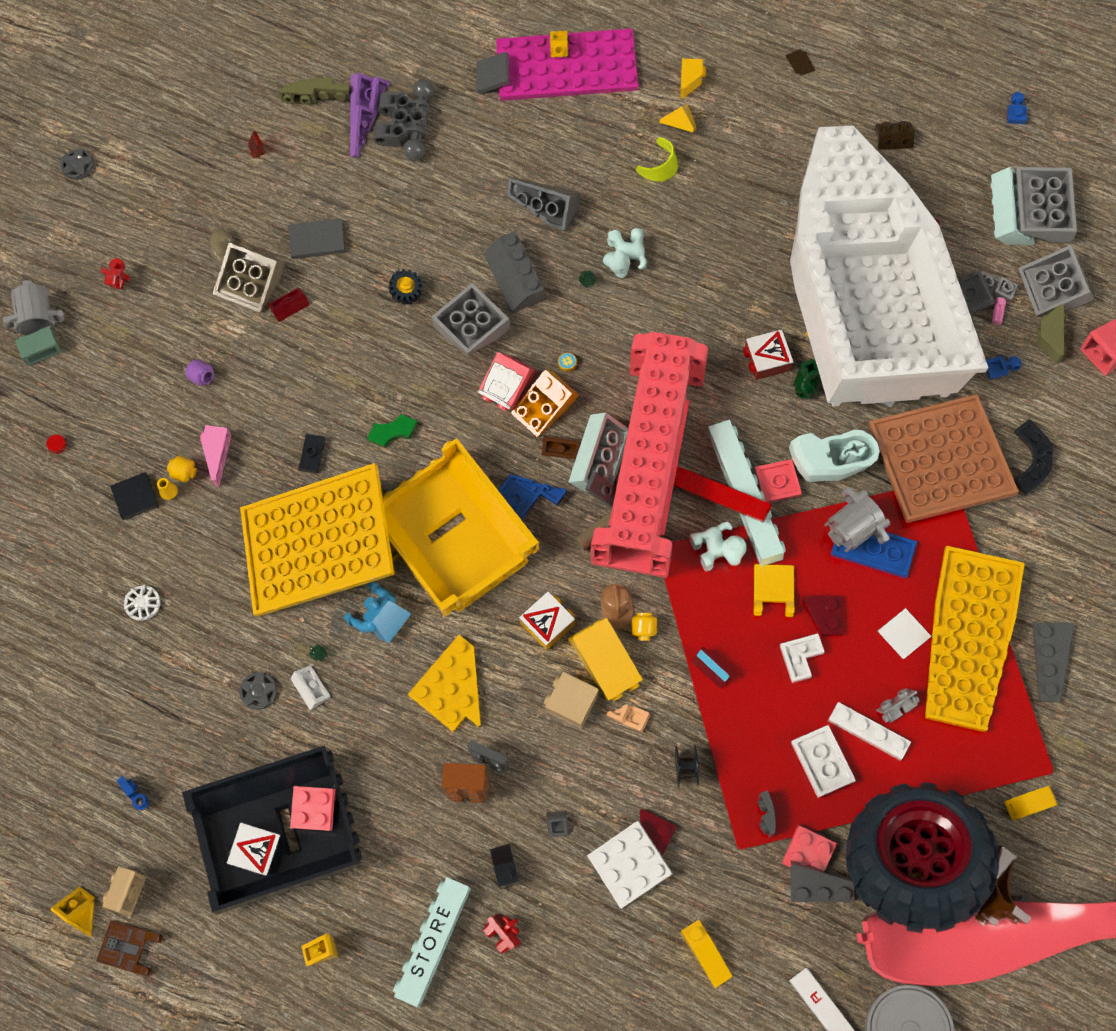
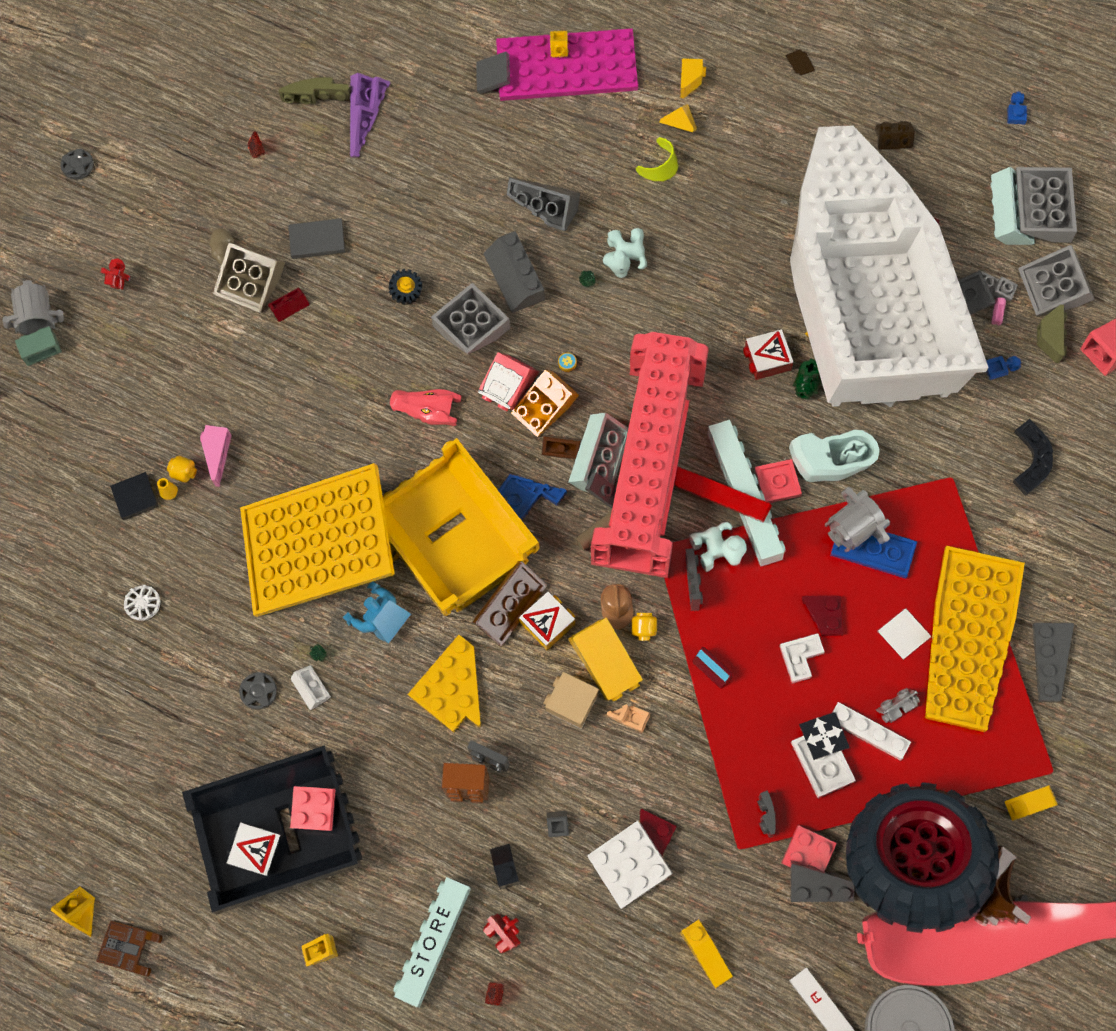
red piece [46,434,67,454] -> none
tan slope [102,867,146,917] -> none
blue plate [116,776,149,811] -> none
medium lavender head [186,359,214,386] -> none
black plate [298,434,325,473] -> none
green tile [367,414,417,448] -> none
dark grey connector [373,79,434,161] -> none
black piece [675,745,699,787] -> none
yellow flag [754,564,794,617] -> none
nougat plate [868,394,1019,523] -> none
none -> coral animal [390,389,462,426]
none -> plate [472,561,547,647]
none -> clear red slope [485,982,505,1007]
none -> dark grey wing [685,549,703,611]
none -> black sticker [799,712,850,760]

